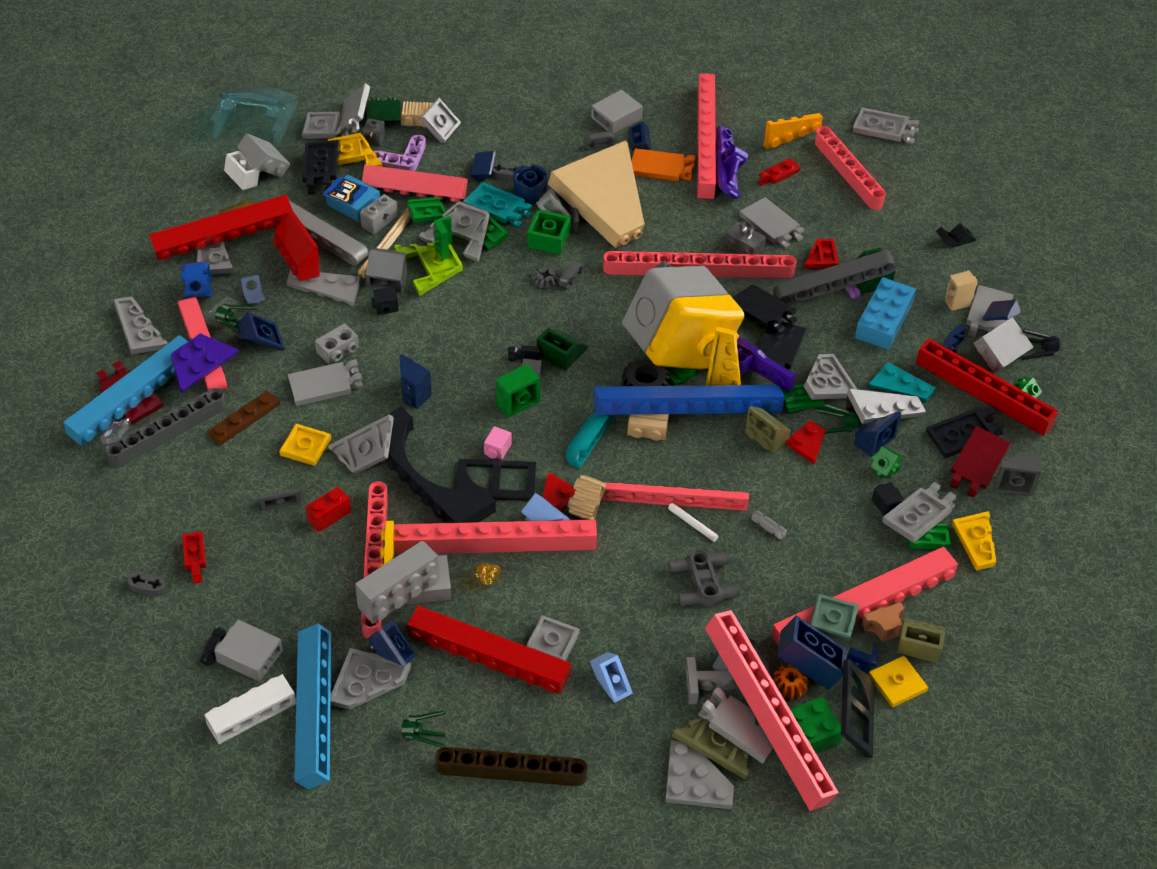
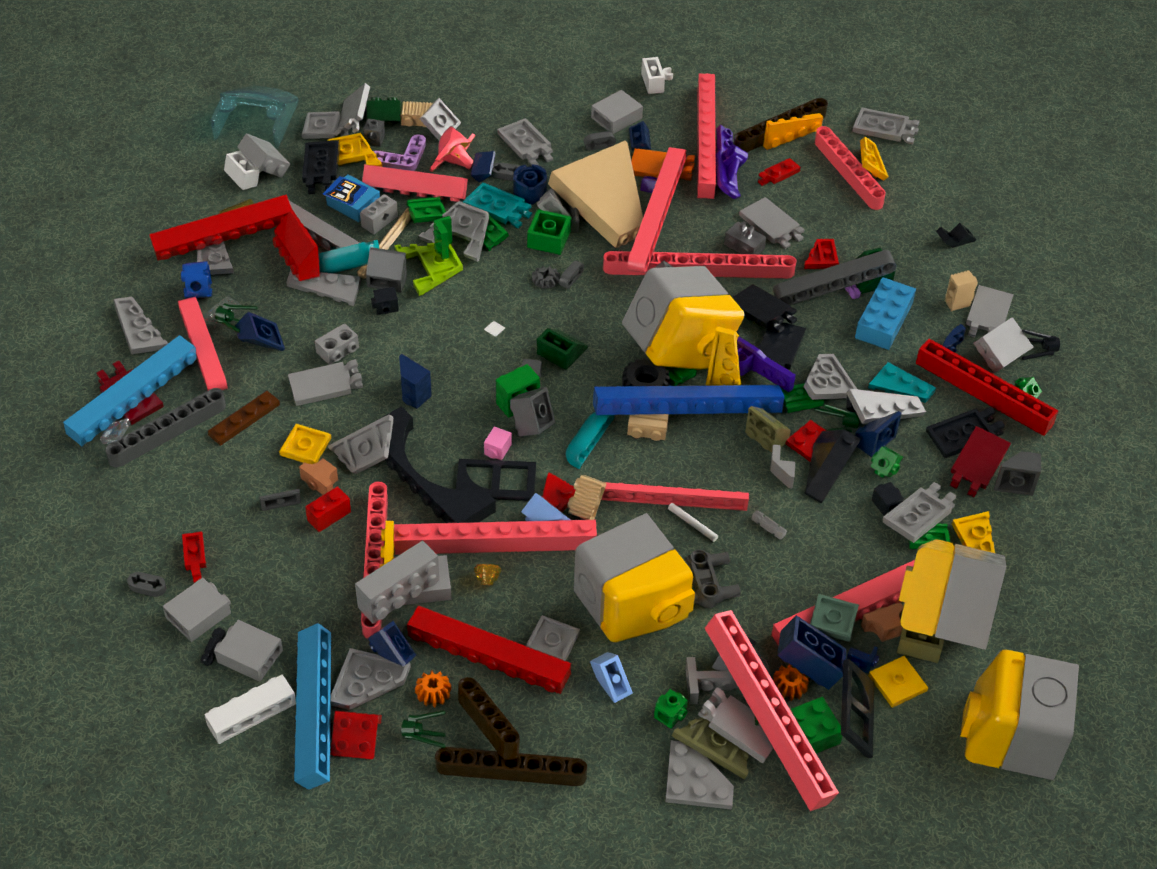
dark purple wing [170,333,238,393] -> none
sand blue bracket [241,275,265,304] -> none
black plate [508,345,540,363] -> none
dark blue slope [983,300,1021,321] -> none
none -> light grey brick [163,577,231,642]
none -> nougat brick [299,459,338,495]
none -> teal brick [318,240,379,274]
none -> red bracket [330,711,382,759]
none -> orange gear [415,670,452,708]
none -> coral piece [429,126,475,172]
none -> dark brown beam [458,677,520,760]
none -> white sticker [484,321,505,337]
none -> light grey tile [497,118,553,166]
none -> dark grey slope [510,387,556,436]
none -> piece [574,513,695,643]
none -> coral beam [627,147,686,273]
none -> dark purple slope [640,175,658,193]
none -> white brick [641,57,673,94]
none -> green brick [654,689,688,729]
none -> dark brown beam [734,98,828,152]
none -> light grey slope [770,445,795,488]
none -> black wedge [805,429,861,503]
none -> yellow wing [860,137,889,181]
none -> piece [899,539,1006,650]
none -> piece [960,650,1079,780]

